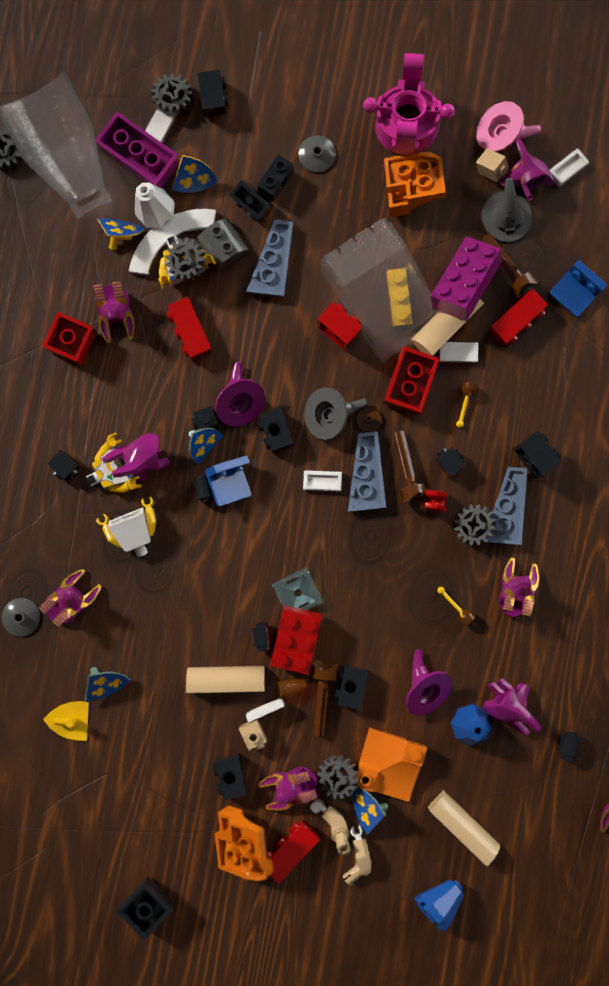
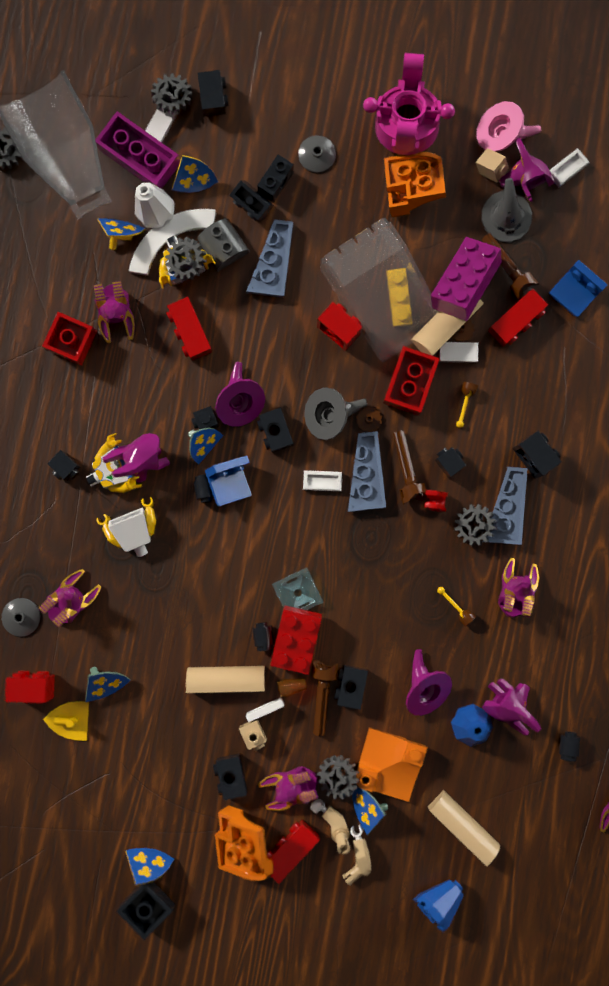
none -> red brick [5,670,55,703]
none -> blue shield [125,848,174,885]

